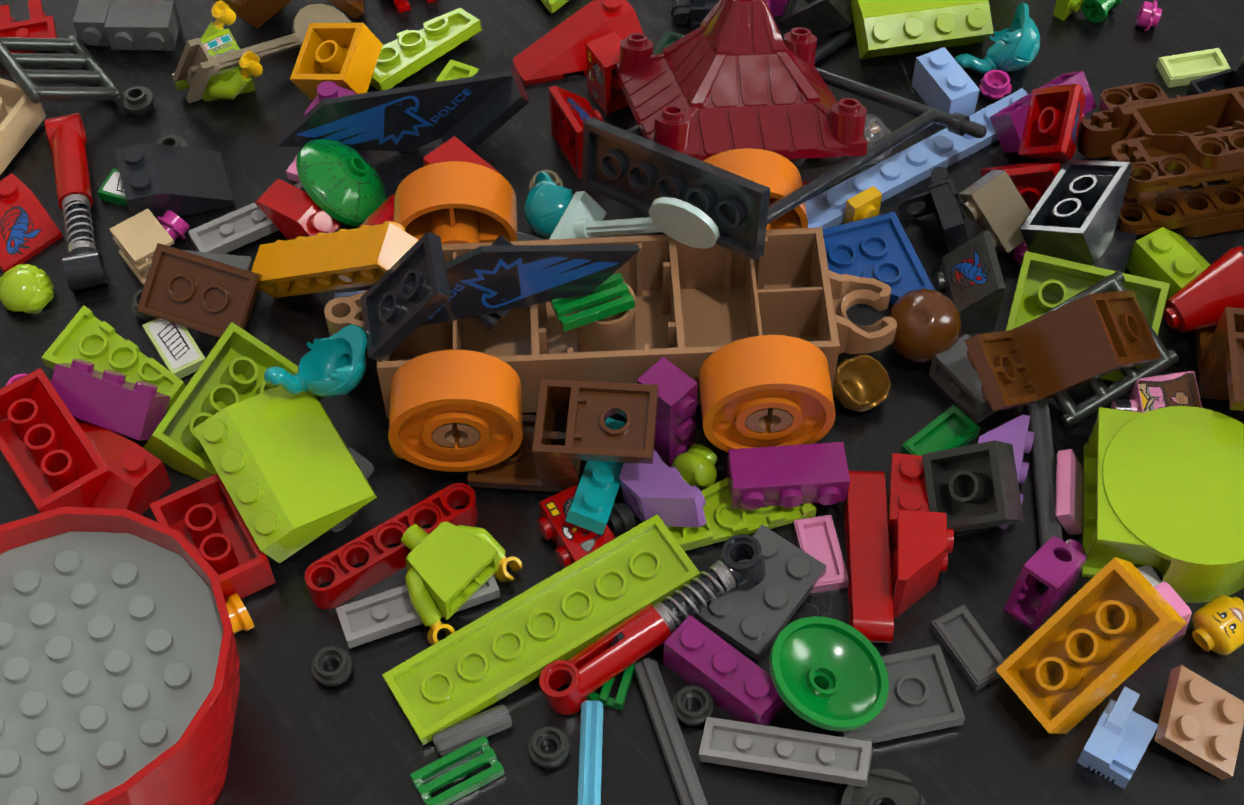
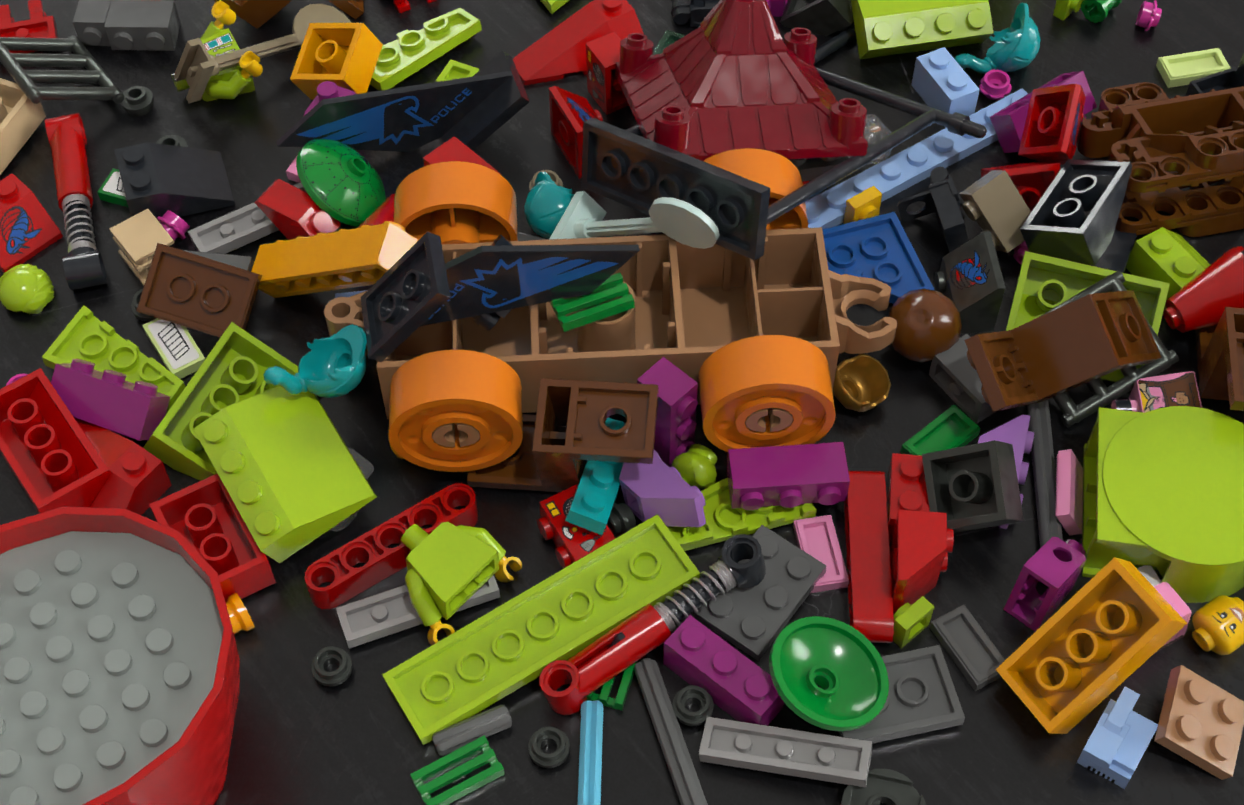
none -> lime plate [893,596,934,648]

